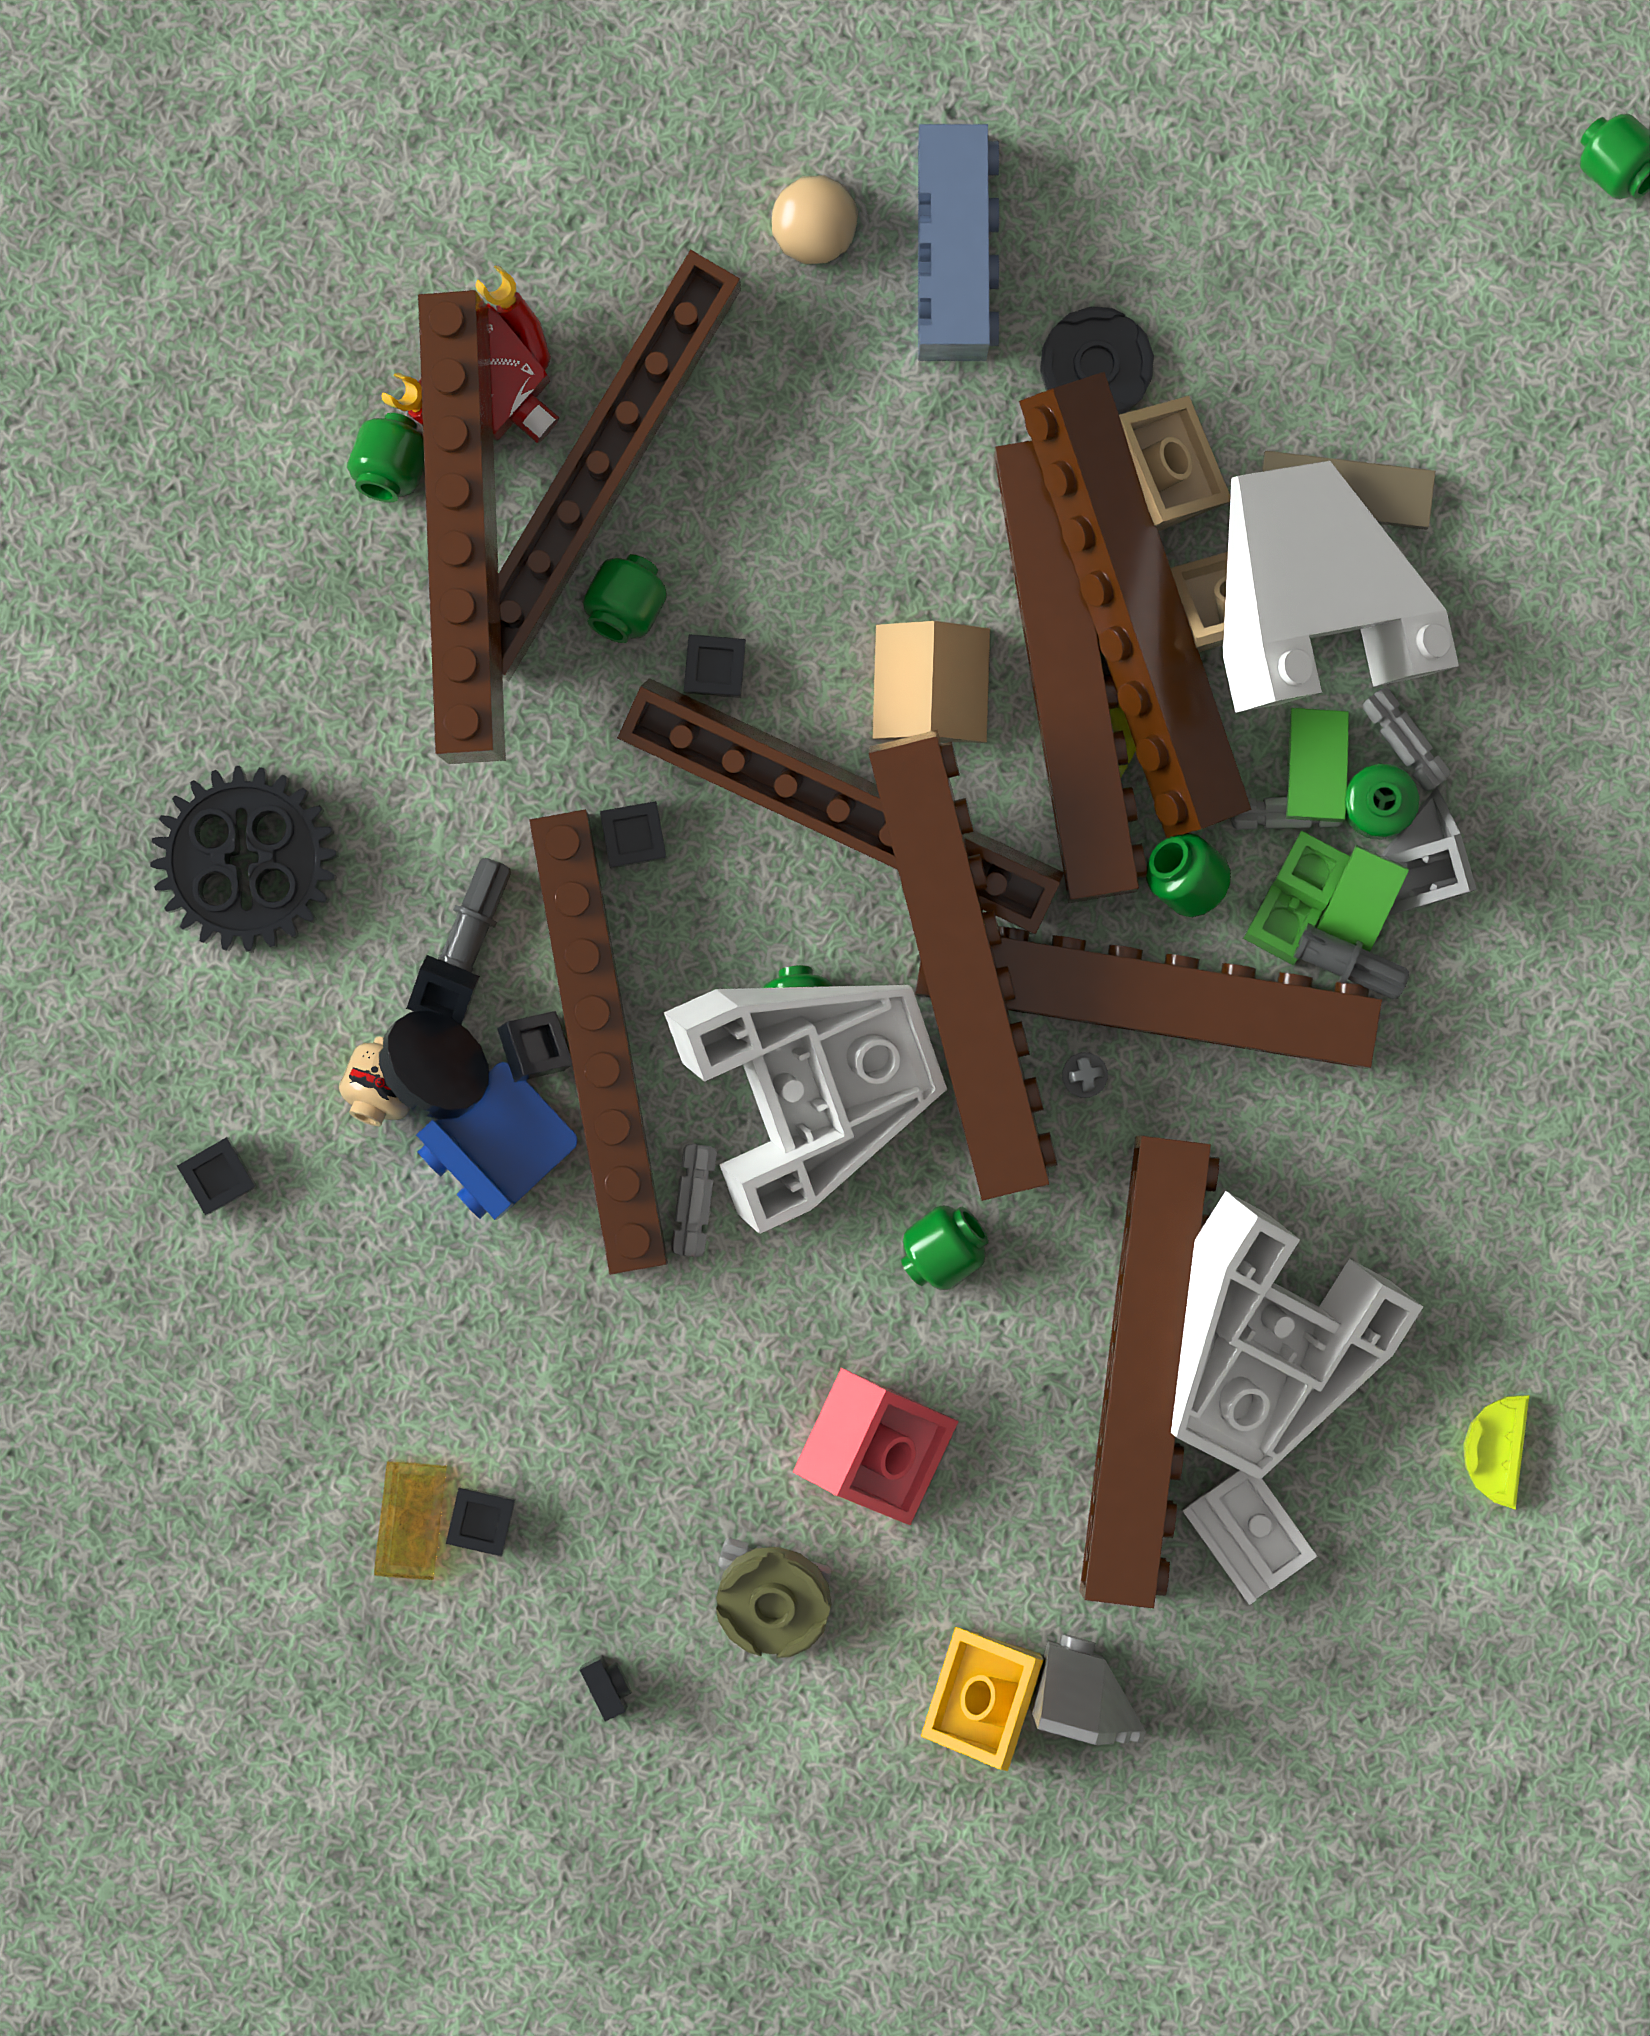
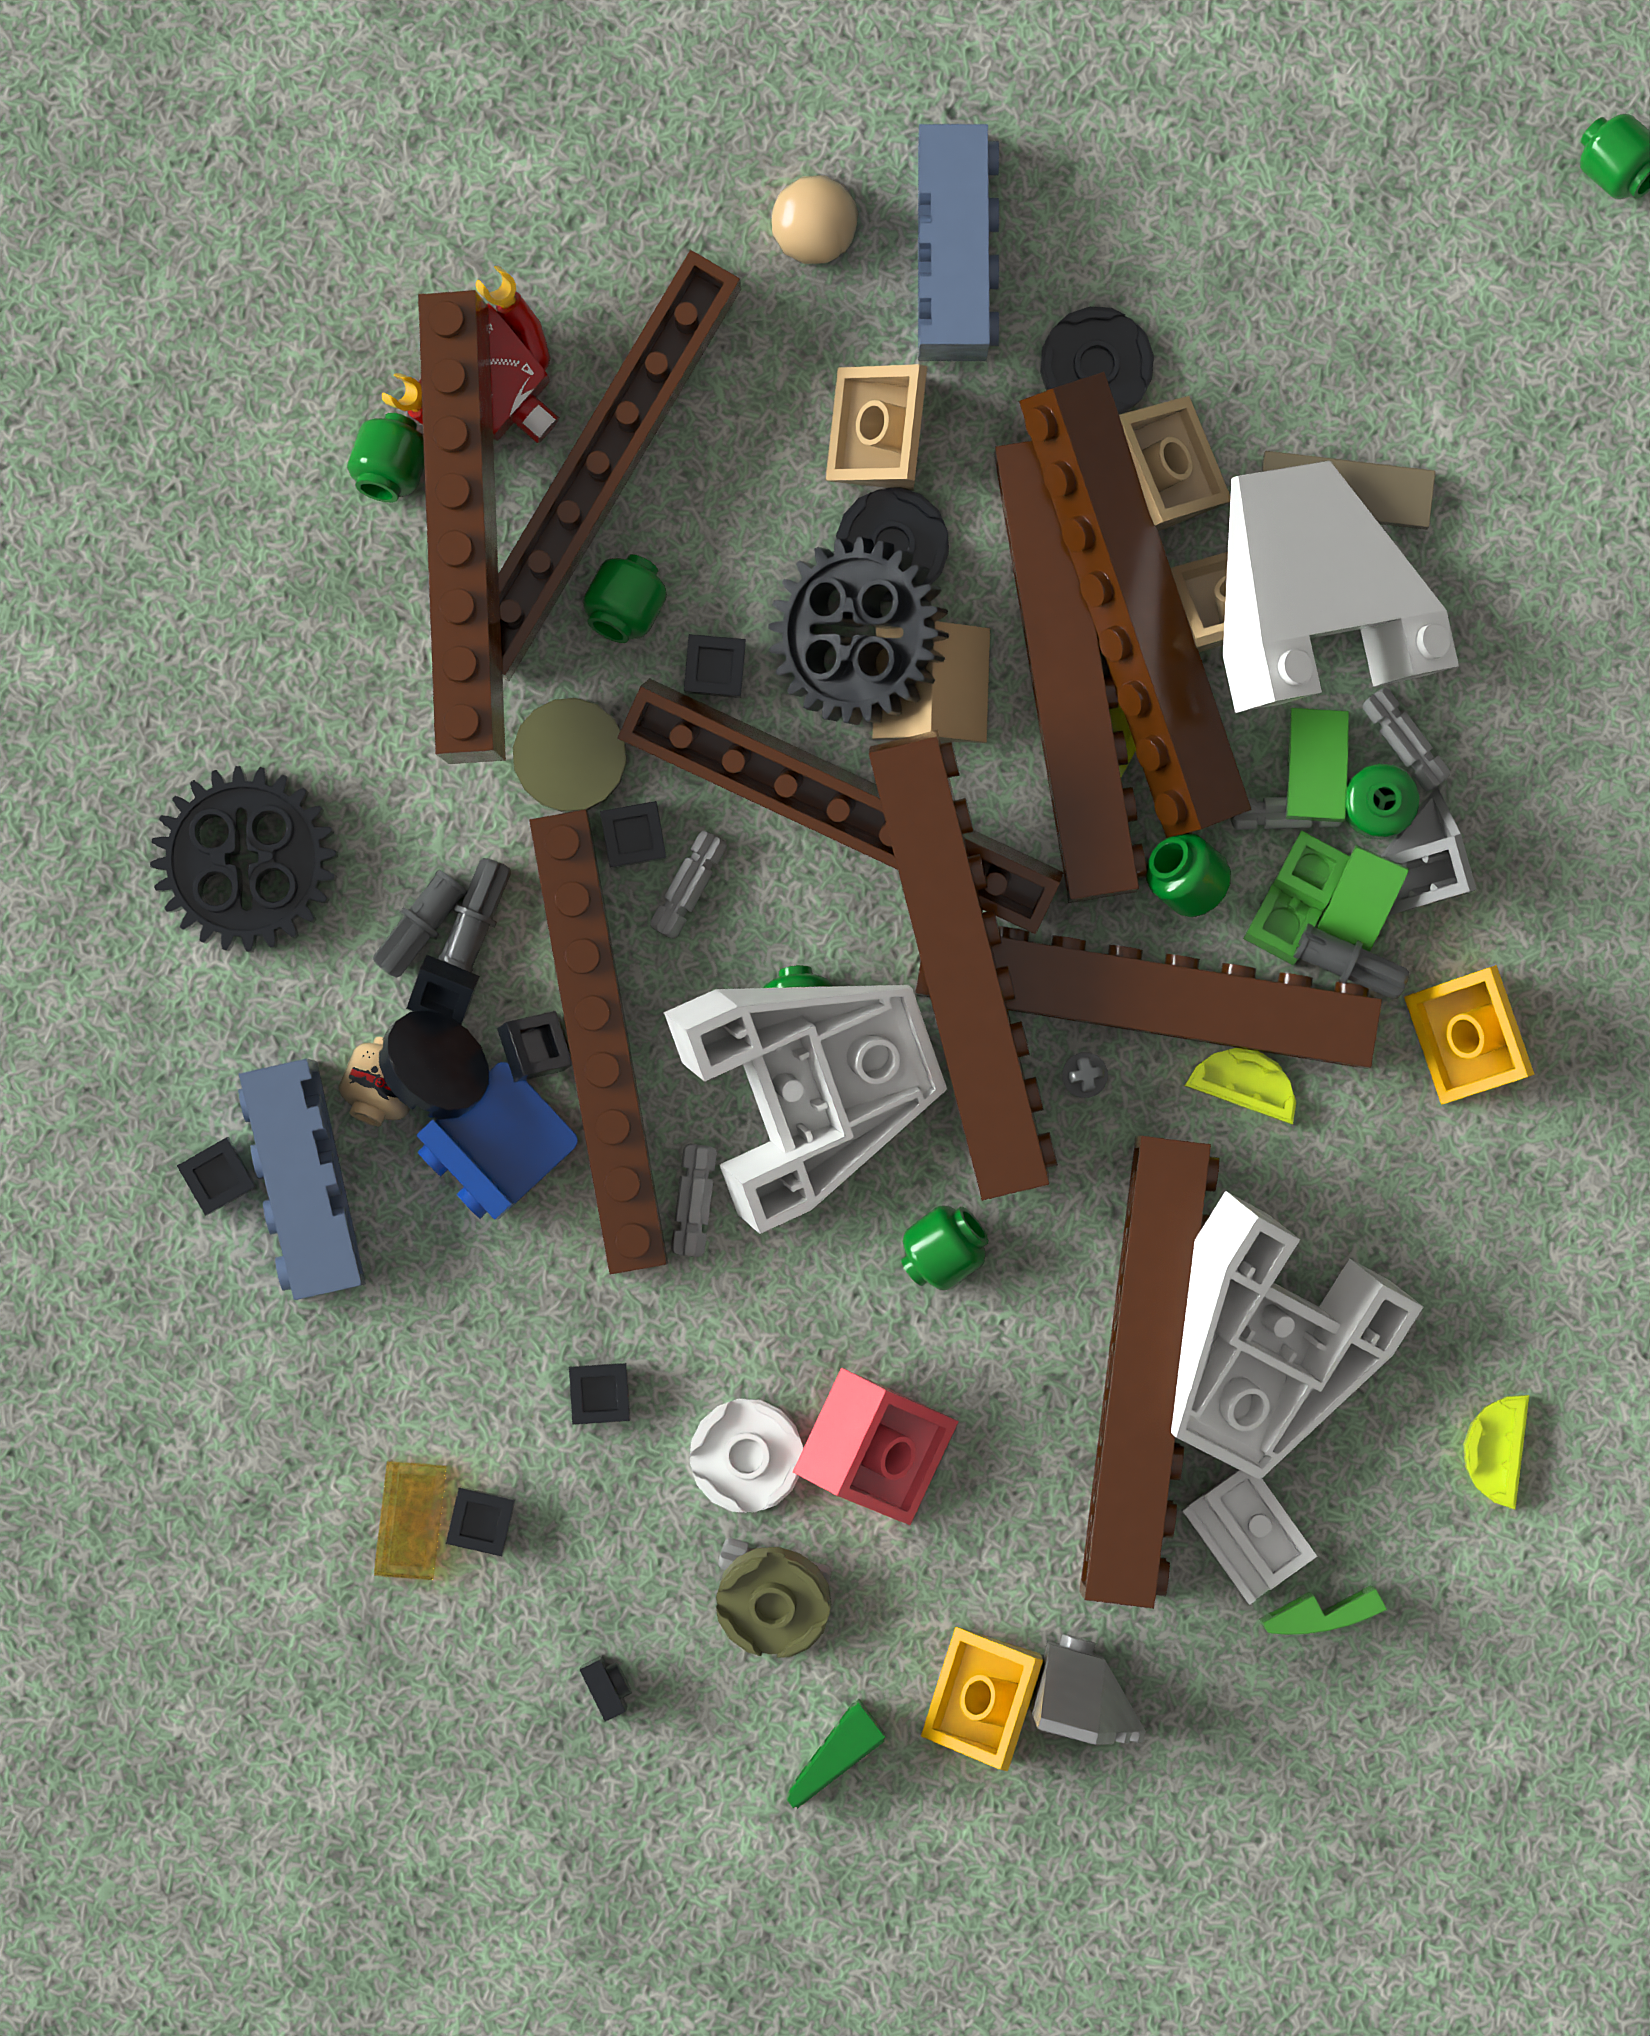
none -> sand blue wedge [238,1059,366,1300]
none -> dark grey axle [373,870,467,978]
none -> olive tile [513,698,627,813]
none -> black plate [569,1363,631,1425]
none -> light grey axle [651,831,727,939]
none -> white tile [690,1398,803,1513]
none -> black gear [768,537,949,725]
none -> green slope [787,1698,885,1809]
none -> tan slope [826,364,927,491]
none -> black tile [836,487,949,602]
none -> neon yellow tile [1184,1048,1296,1125]
none -> bright green slope [1259,1585,1387,1635]
none -> yellow slope [1404,965,1535,1105]

